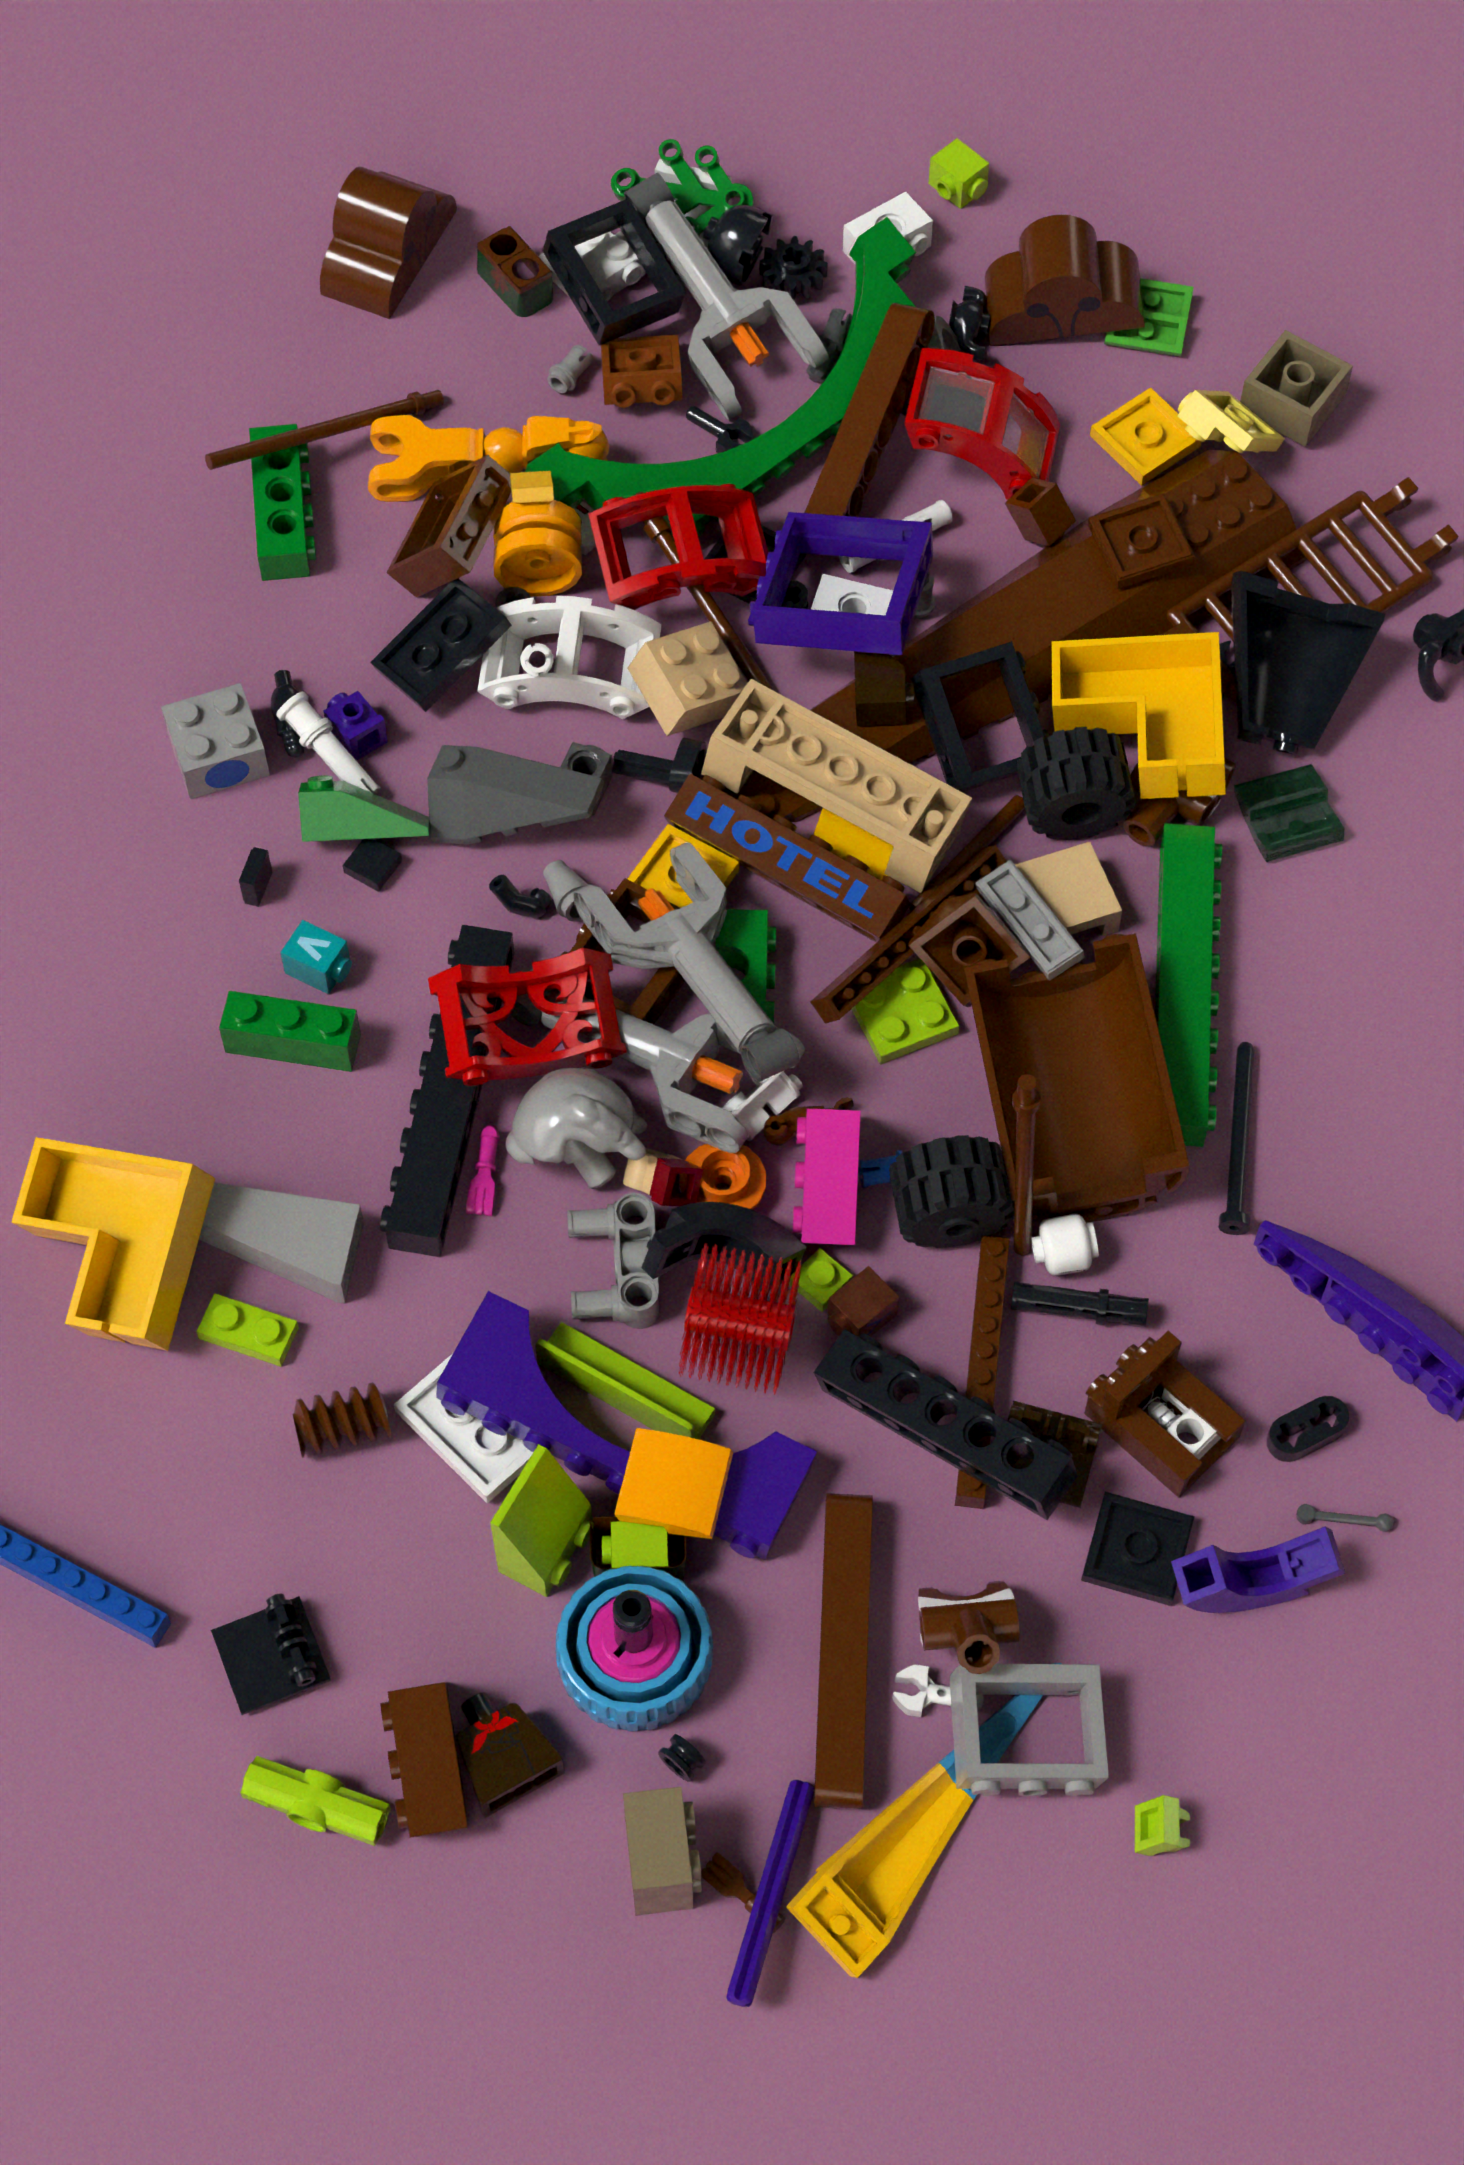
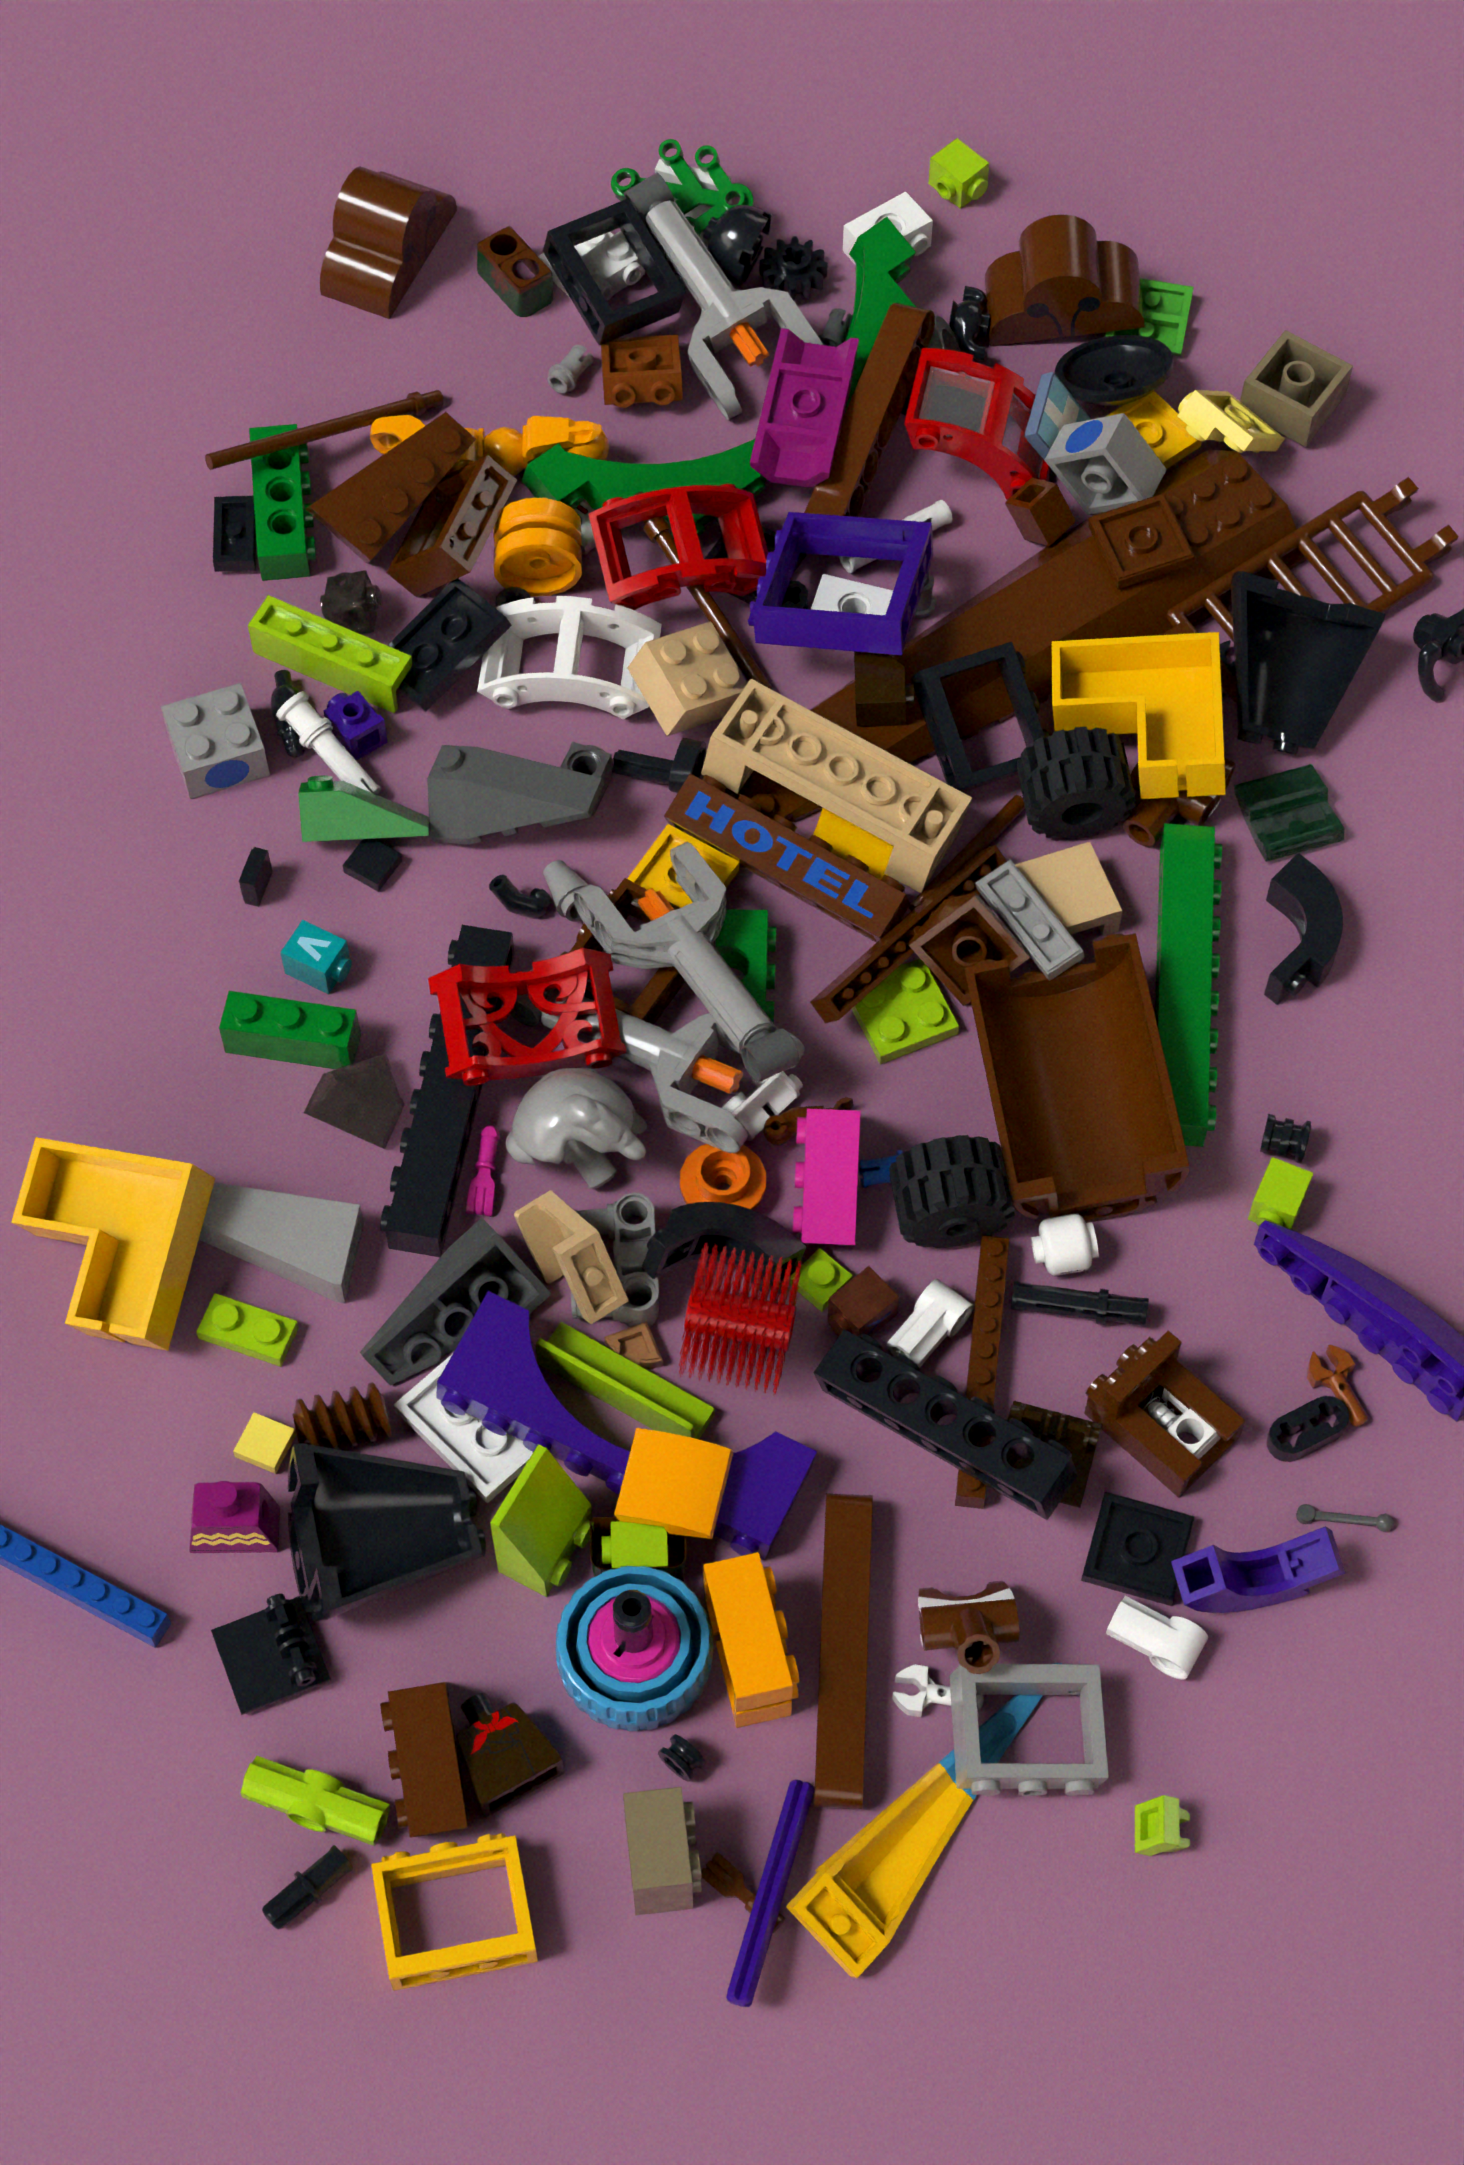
yellow tile [510,471,554,503] -> none
white pin [520,643,554,676] -> none
dark red leg [623,1148,703,1207] -> none
black bar [686,406,753,453] -> none
reddish brown bar [1012,1074,1041,1256] -> none
black bar [1218,1042,1254,1235] -> none
none -> magenta torso [189,1481,280,1553]
none -> black plate [213,495,256,572]
none -> light yellow tile [233,1412,296,1474]
none -> lime panel [248,595,413,713]
none -> black axle [262,1845,353,1930]
none -> black cone [287,1443,486,1621]
none -> clear smoke slope [304,1054,405,1149]
none -> reddish brown wedge [306,412,476,563]
none -> clear smoke brick [320,570,382,635]
none -> dark grey wedge [360,1218,551,1386]
none -> yellow window [371,1833,538,1991]
none -> tan panel [514,1190,629,1324]
none -> medium nougat tile [604,1321,663,1369]
none -> light orange piece [703,1552,799,1728]
none -> magenta piece [750,328,859,488]
none -> white piece [887,1279,974,1368]
none -> tile [1024,372,1091,467]
none -> light grey brick [1045,413,1167,515]
none -> black dish [1055,335,1174,406]
none -> white piece [1106,1595,1208,1680]
none -> lime brick [1248,1157,1313,1230]
none -> black bush [1260,1114,1311,1164]
none -> black arch [1264,853,1343,1005]
none -> dark orange bar [1307,1345,1368,1427]

